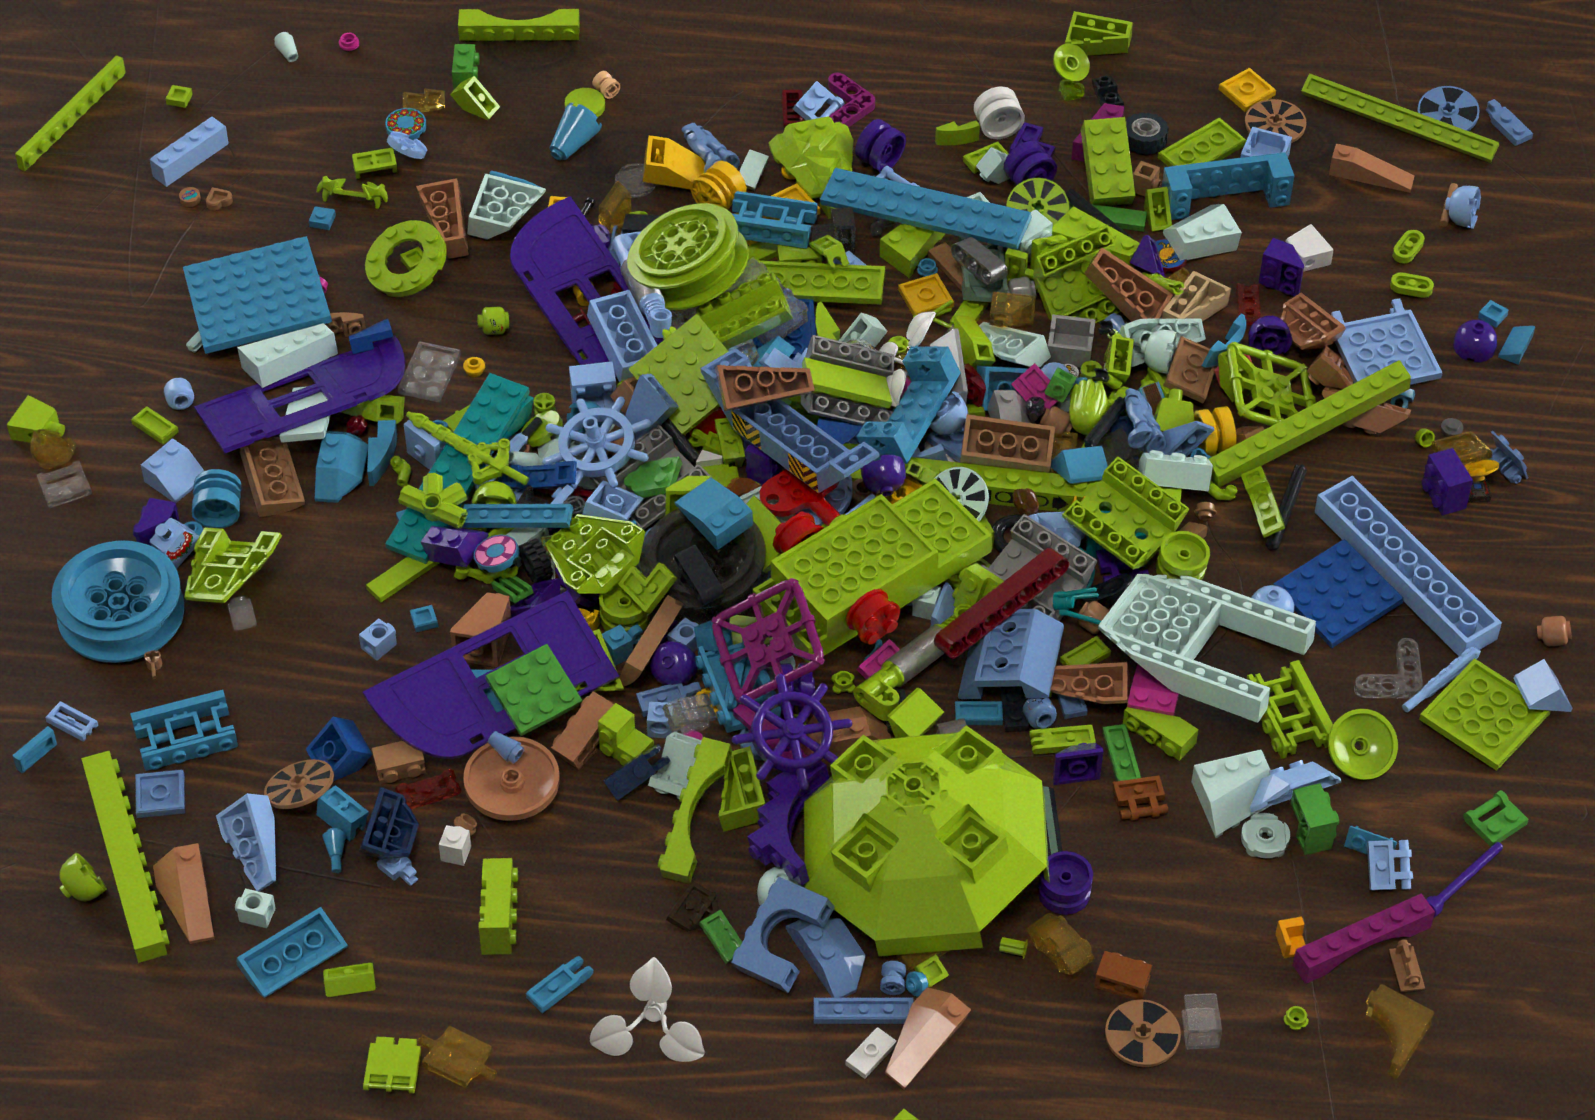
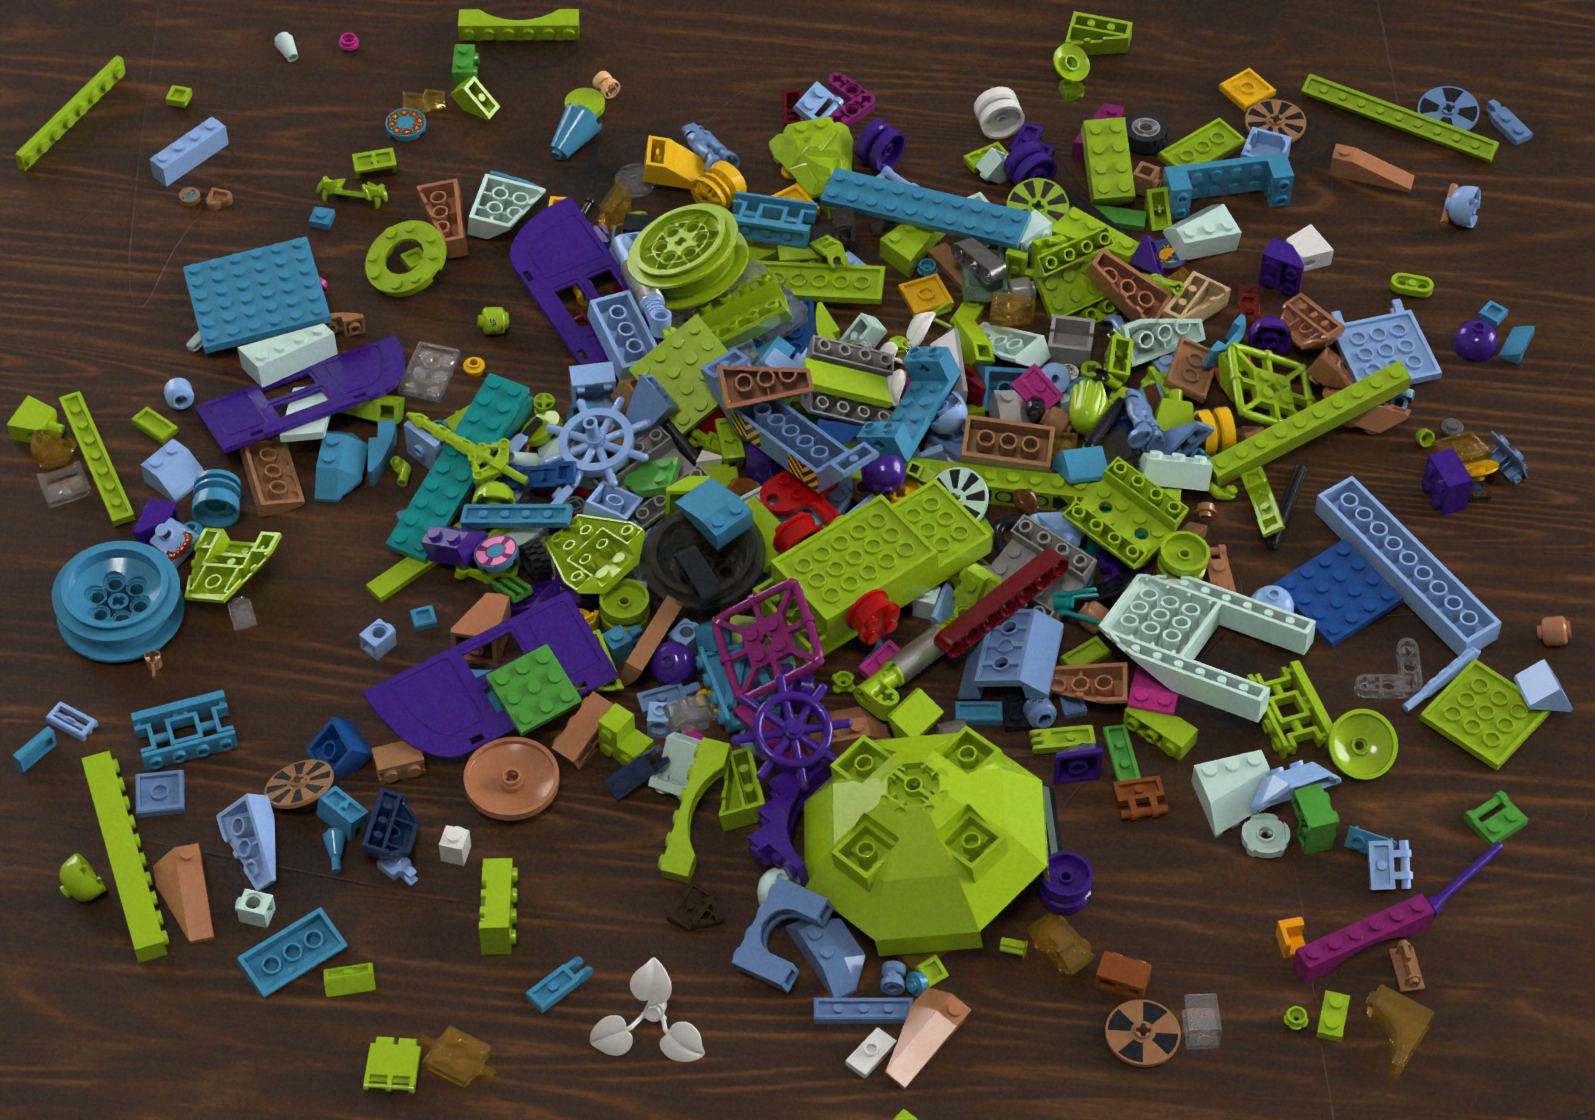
dark red plate [347,415,367,436] -> none
blue slope [348,318,393,354] -> none
light blue tile [387,131,427,159] -> none
clear red plate [395,769,461,810] -> none
lime piece [398,473,468,529] -> none
medium nougat plate [454,813,477,835] -> none
medium blue cone [488,731,524,764] -> none
lime plate [618,563,677,614] -> none
bright green plate [699,909,742,964] -> none
light aqua slope [739,150,769,191] -> none
lime slope [935,120,980,145] -> none
bright green bracket [1045,367,1077,403] -> none
black slope [1092,76,1124,106] -> none
light aqua cylinder [1141,330,1177,374] -> none
lime plate [1392,230,1425,263] -> none
none -> lime plate [59,391,135,527]
none -> nougat plate [1206,544,1236,592]
none -> lime plate [1316,990,1350,1042]

